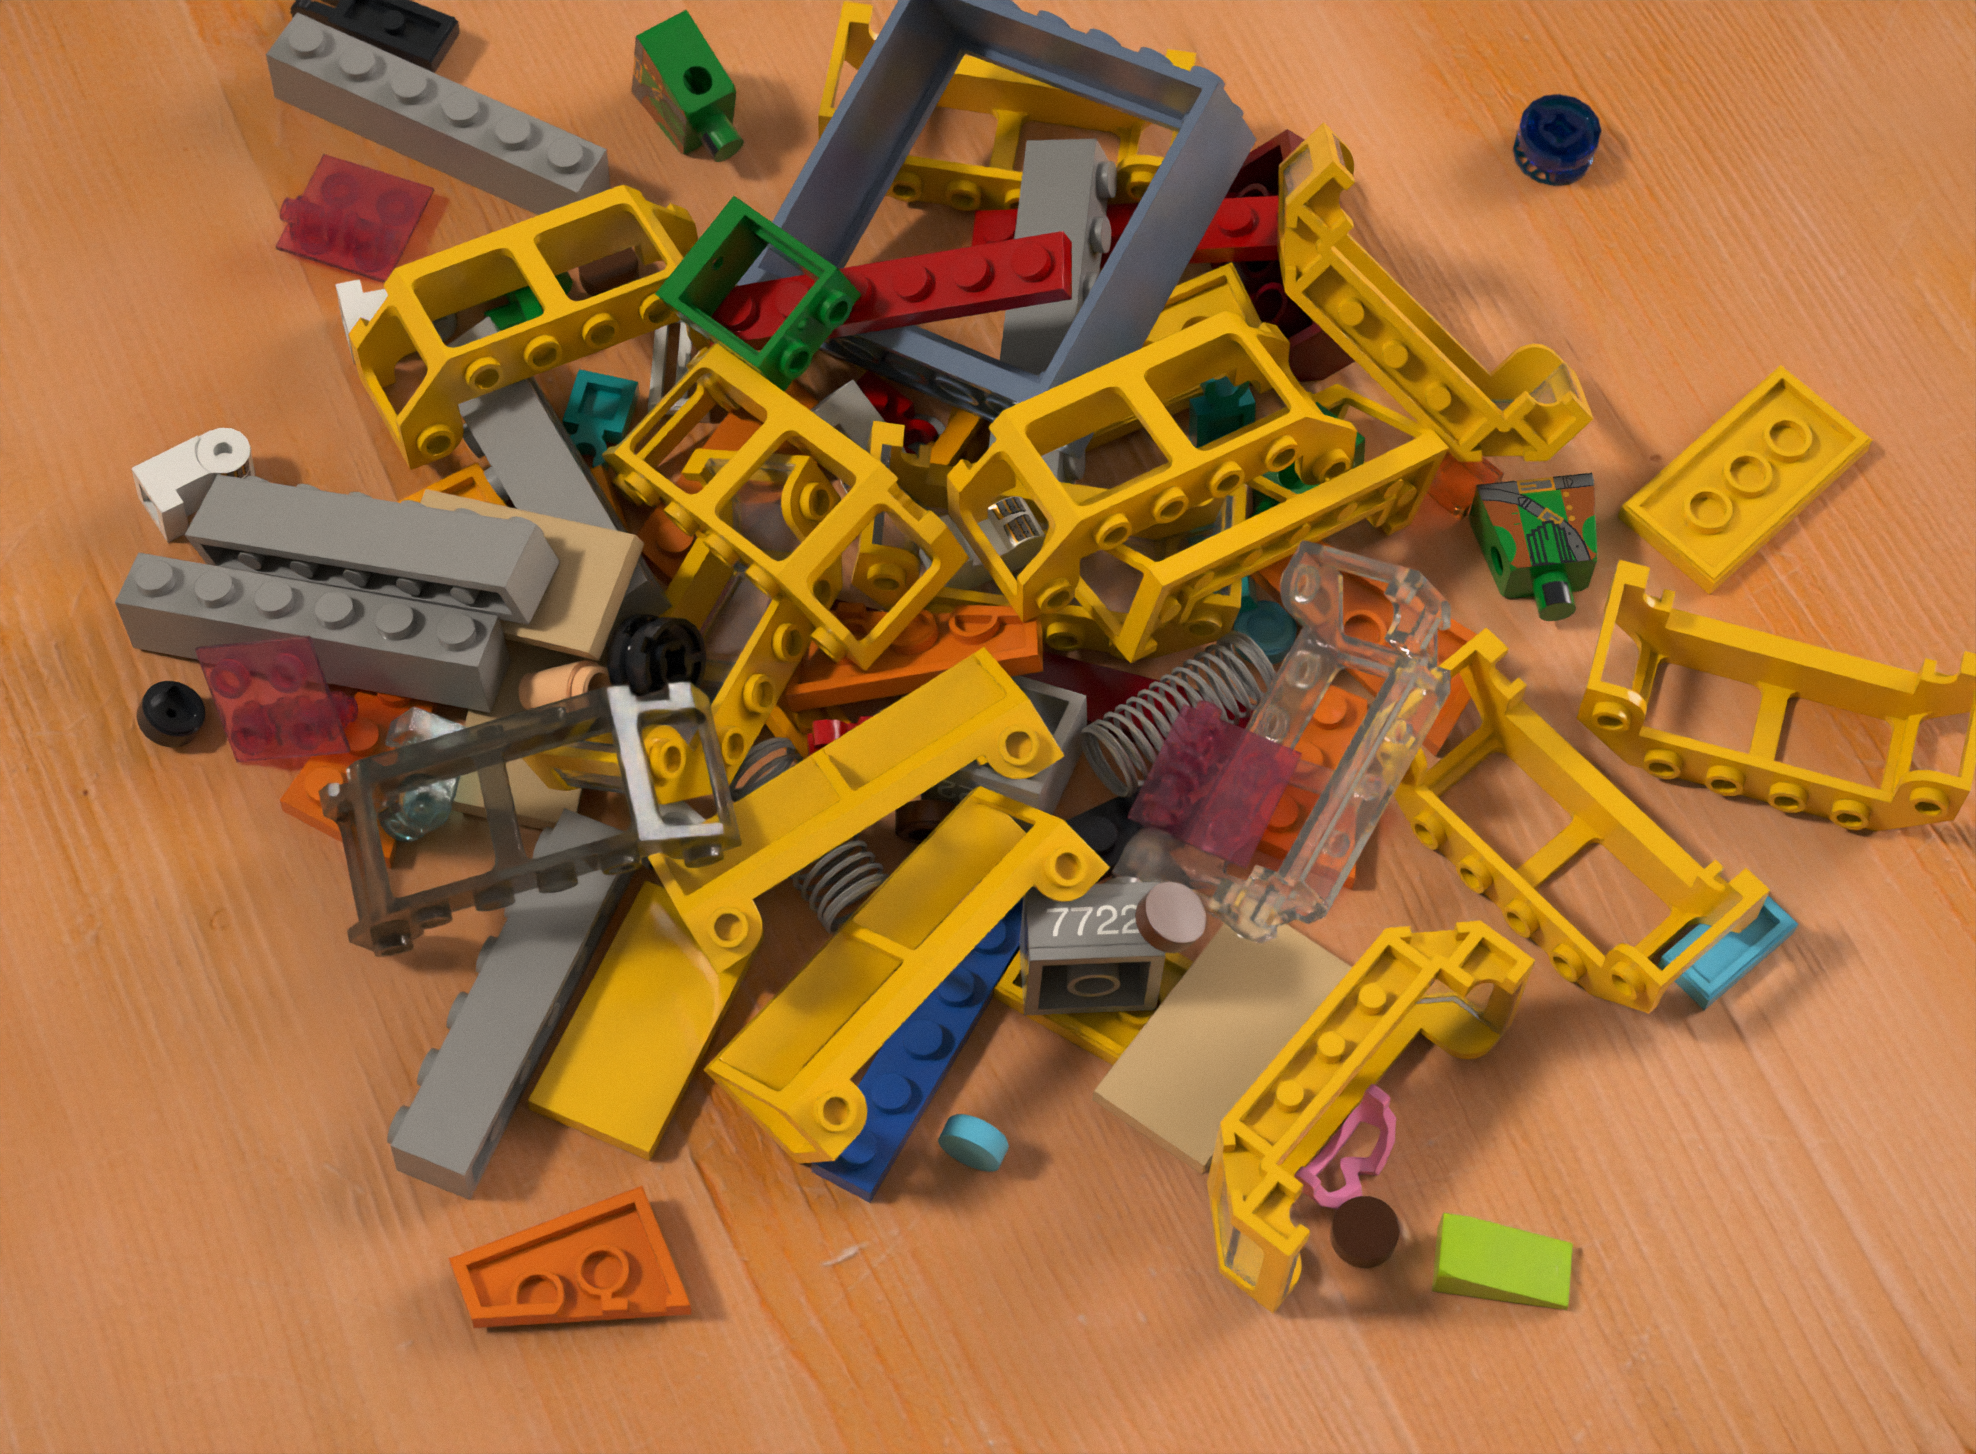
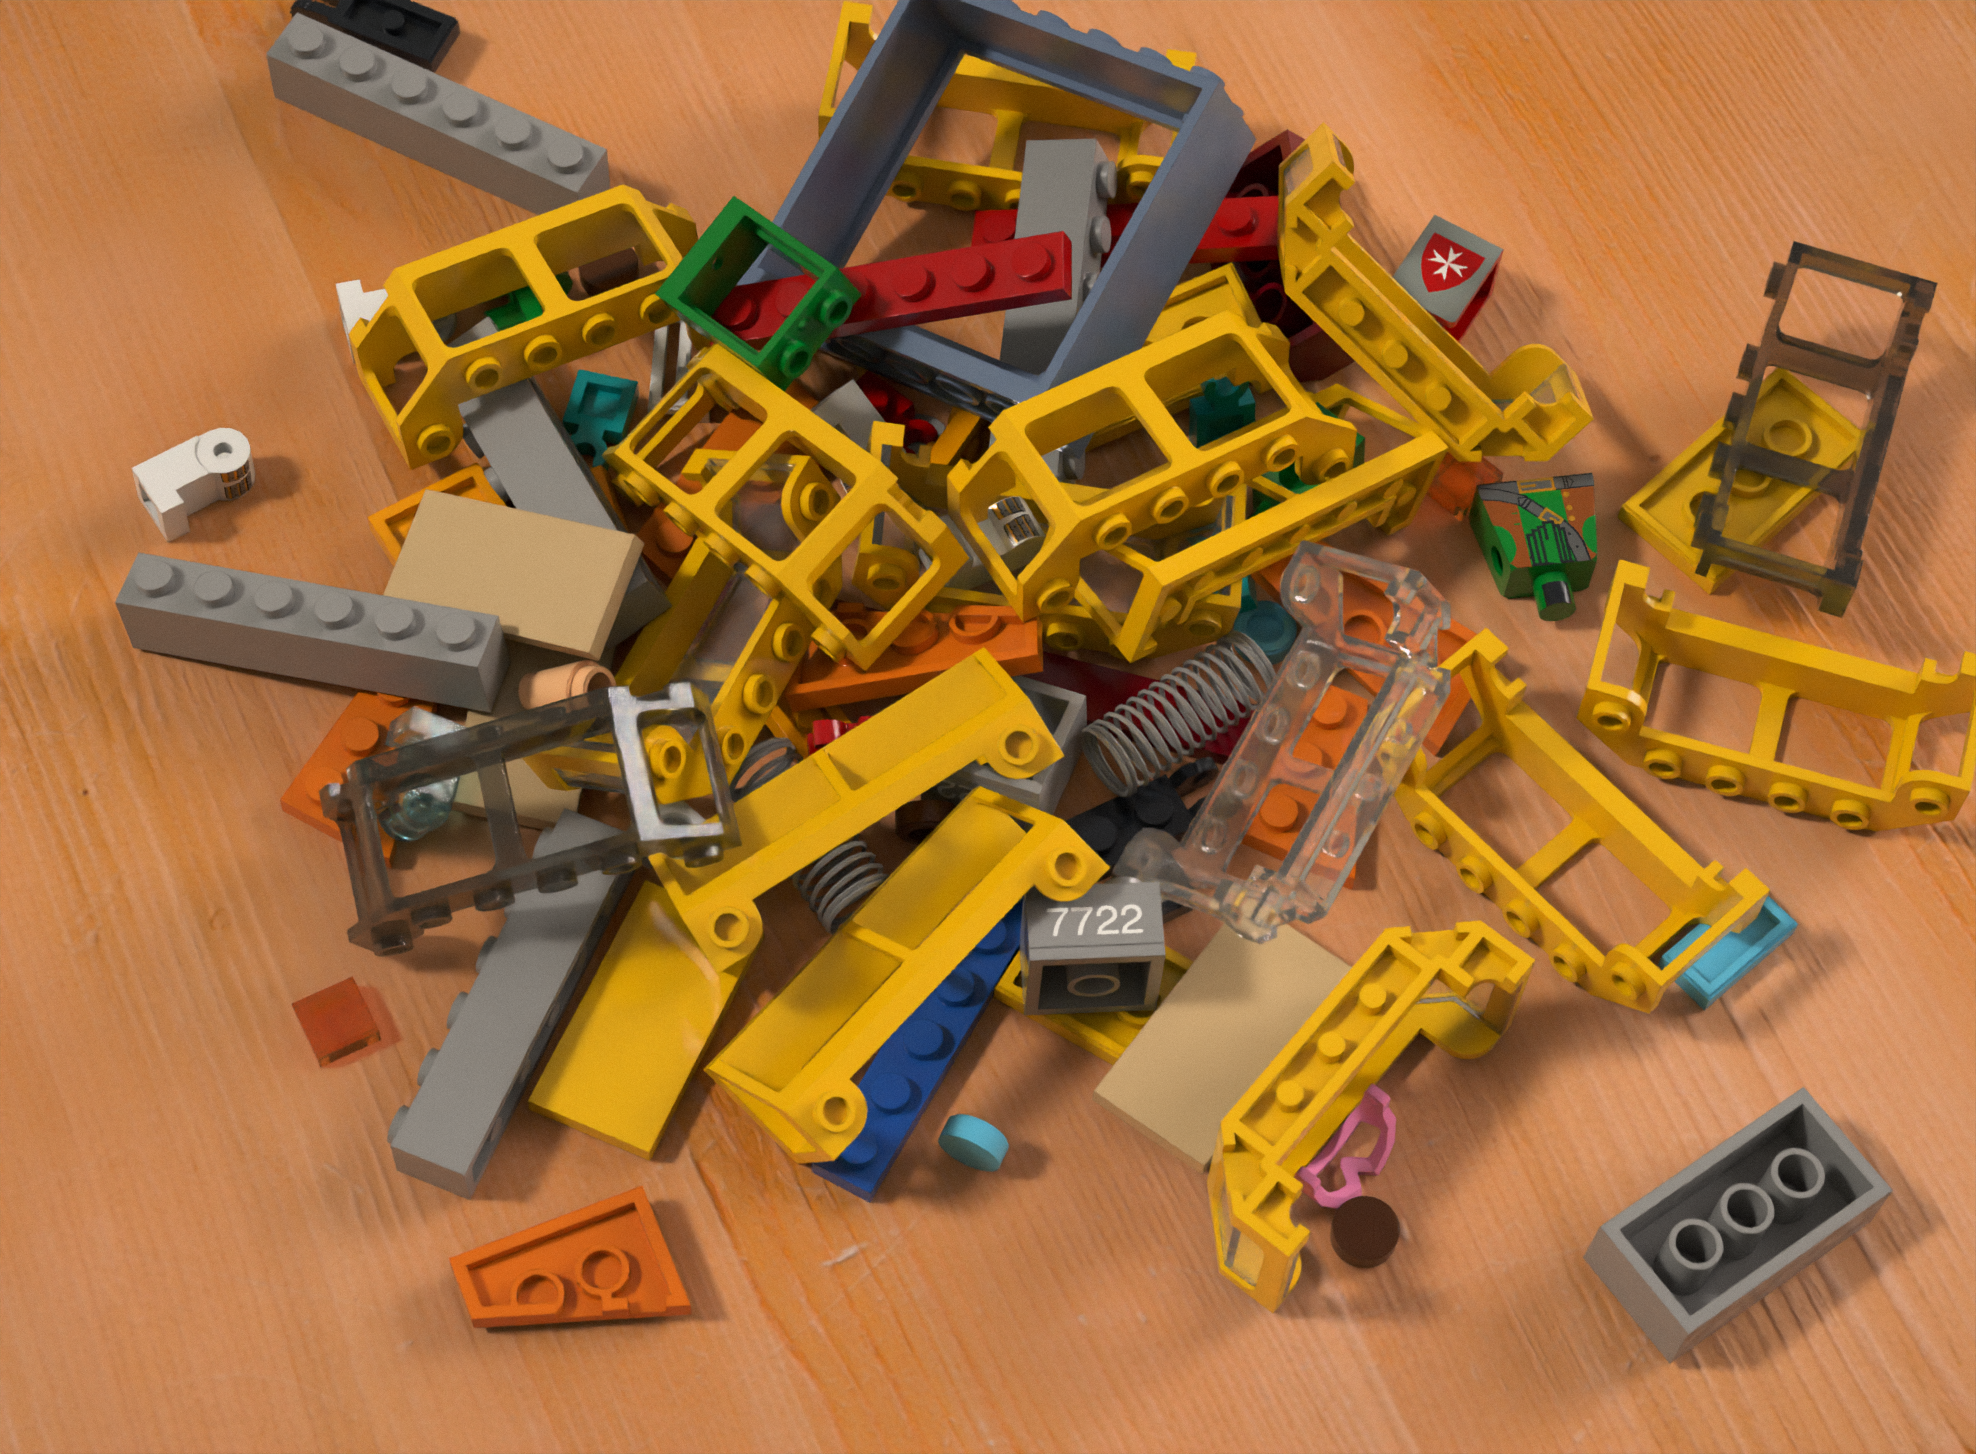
black tile [136,681,206,747] -> none
light grey brick [185,475,560,624] -> none
clear pink hinge [195,636,358,762] -> none
clear pink hinge [276,154,434,283] -> none
black wheel [607,614,706,707] -> none
green torso [632,10,744,162] -> none
clear pink hinge [1127,700,1302,869] -> none
tile [1135,882,1207,953] -> none
lime slope [1432,1213,1573,1310] -> none
clear blue wheel [1513,94,1602,186] -> none
none -> clear orange tile [291,976,382,1068]
none -> piece [1393,215,1504,343]
none -> light grey brick [1583,1087,1893,1364]
none -> clear smoke windscreen [1690,241,1937,618]

